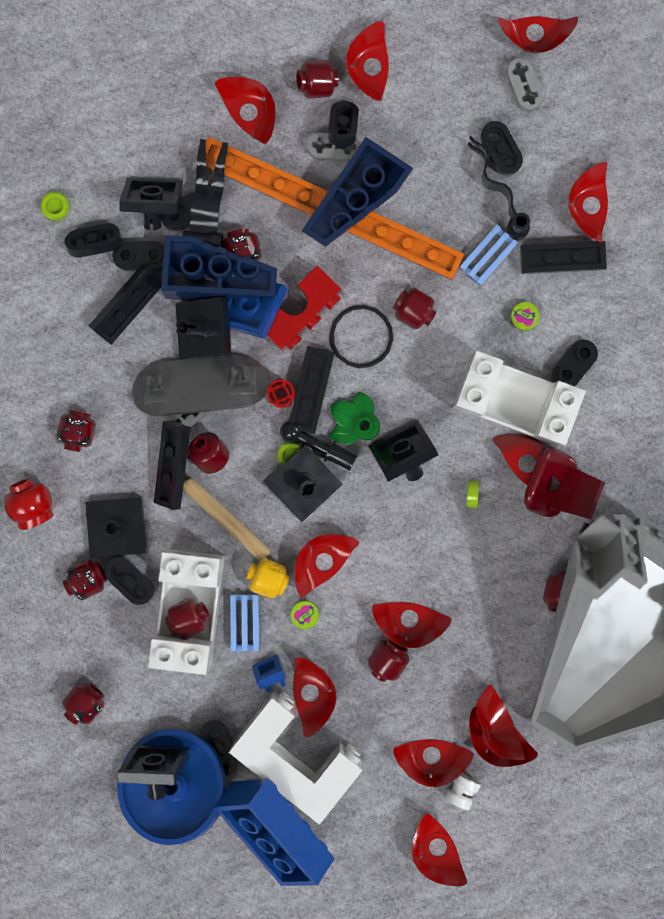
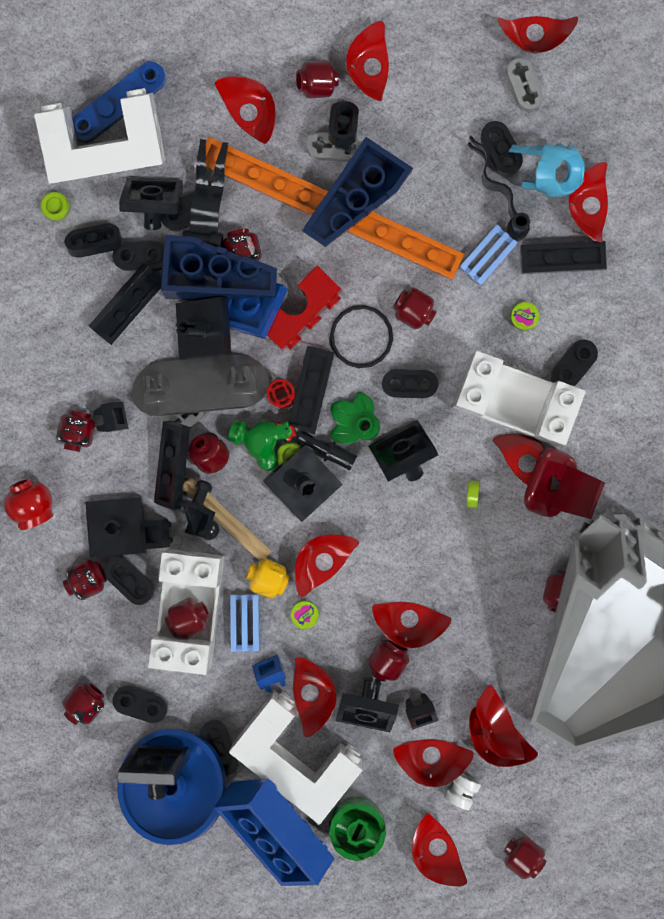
none -> white piece [34,88,166,184]
none -> blue plate [72,62,166,143]
none -> black tile [93,402,129,432]
none -> black plate [112,685,168,723]
none -> black tile [140,519,173,549]
none -> black piece [176,480,219,540]
none -> green animal [228,420,296,471]
none -> green brick [329,797,386,861]
none -> black tile [336,678,399,733]
none -> black plate [382,369,438,399]
none -> black tile [405,693,439,730]
none -> dark red head [503,836,547,879]
none -> medium azure piece [509,143,585,197]

